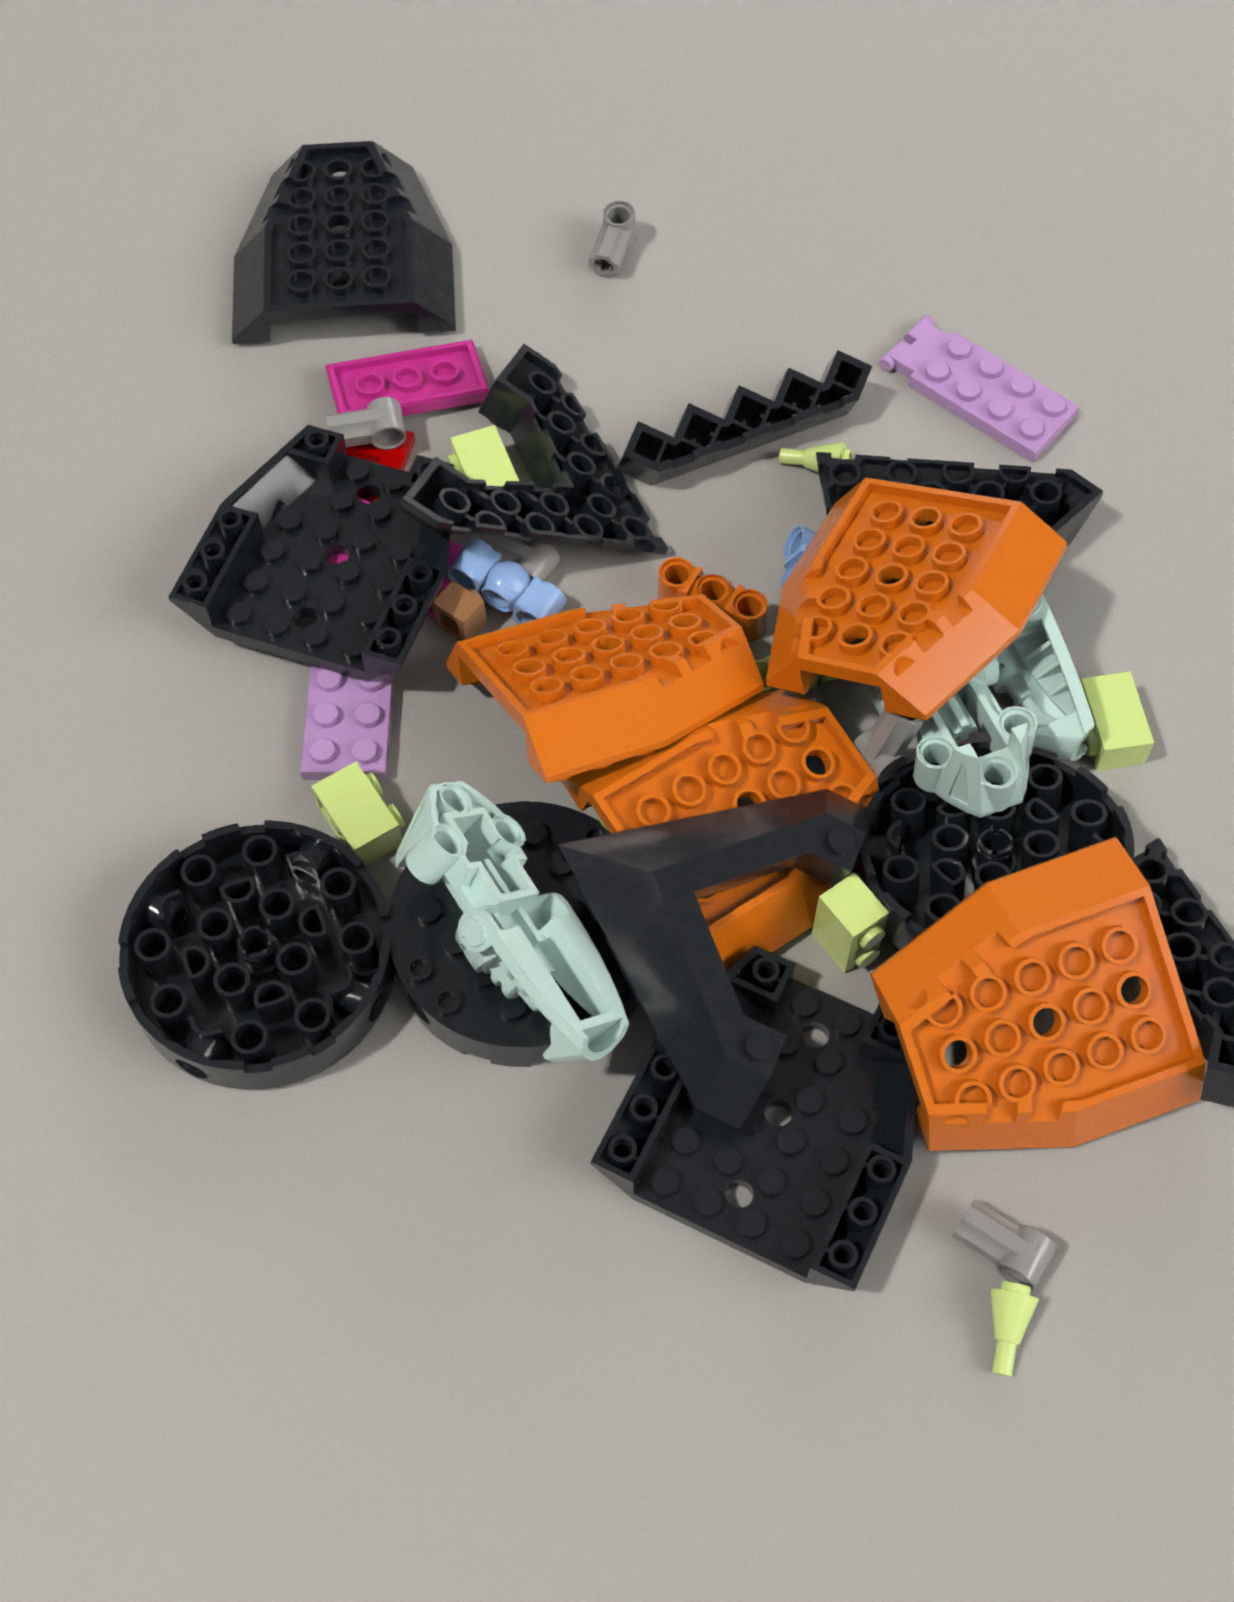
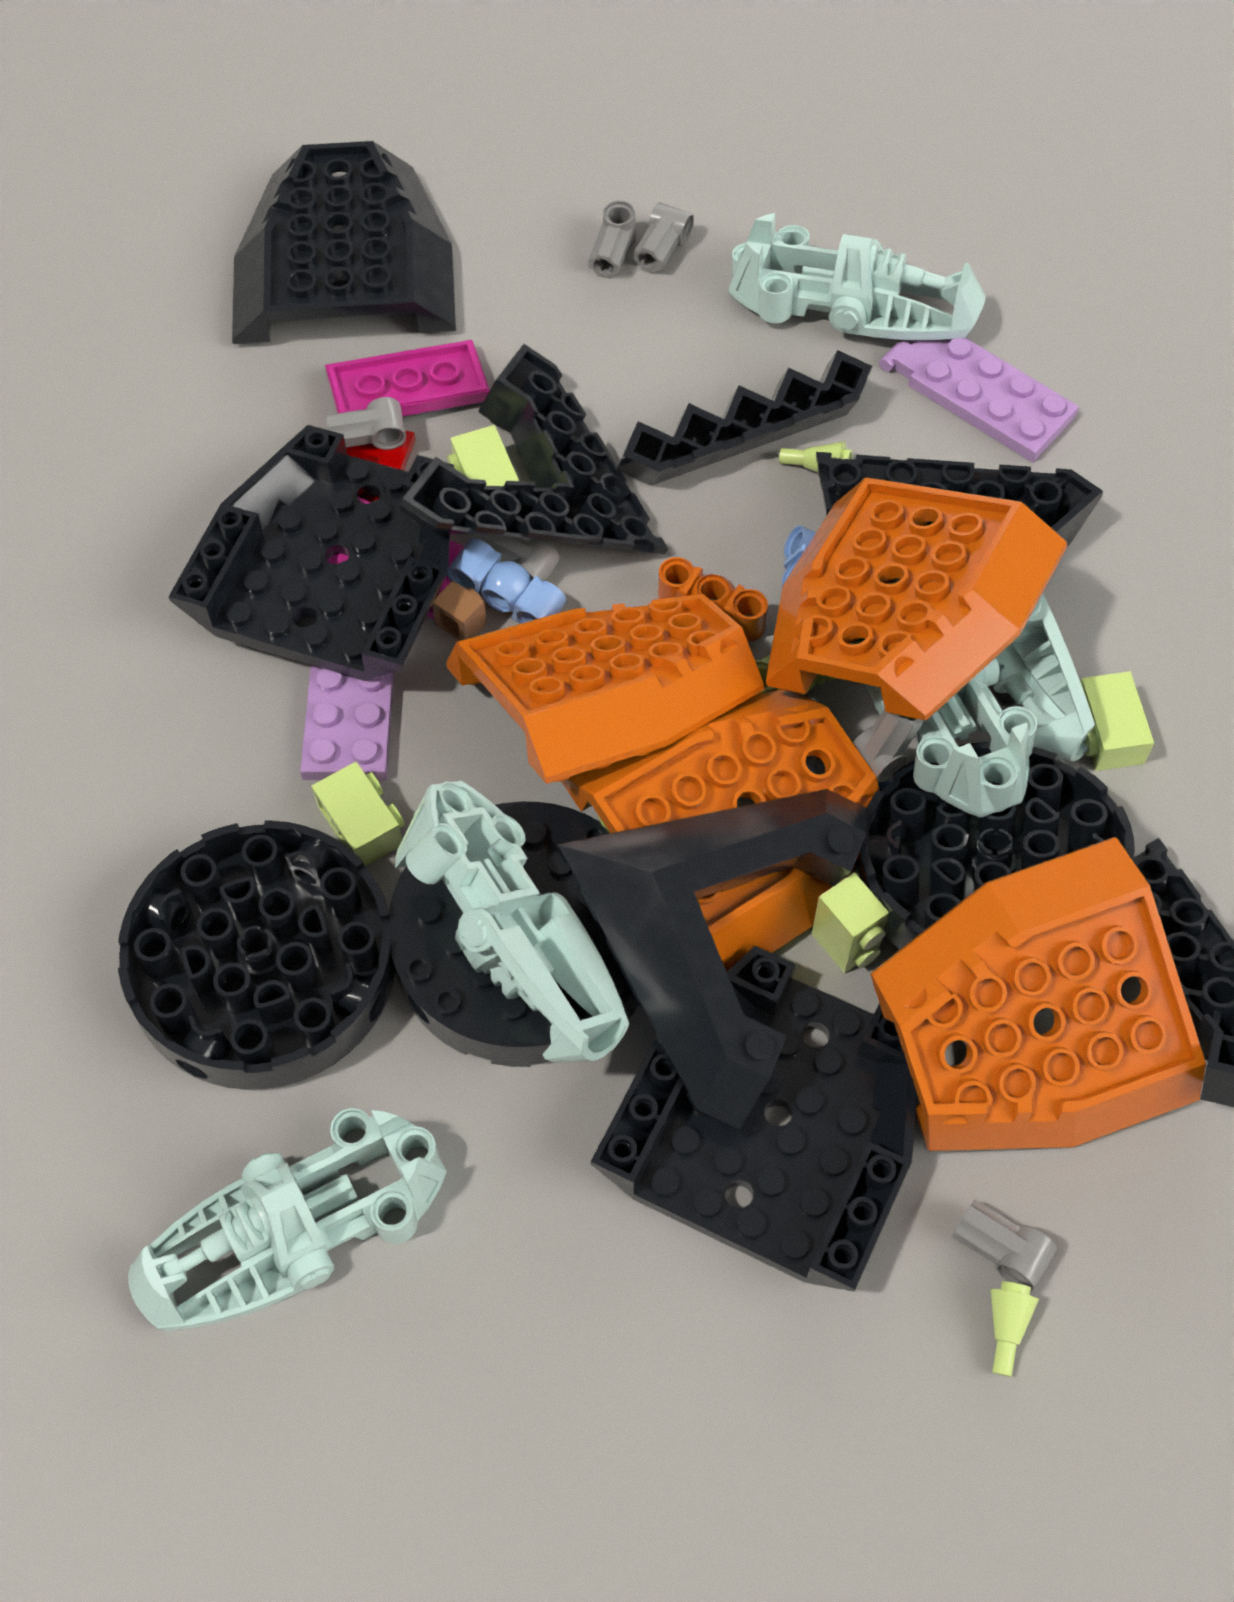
none -> light aqua piece [128,1108,447,1331]
none -> light grey piece [634,202,694,274]
none -> light aqua piece [729,213,986,340]

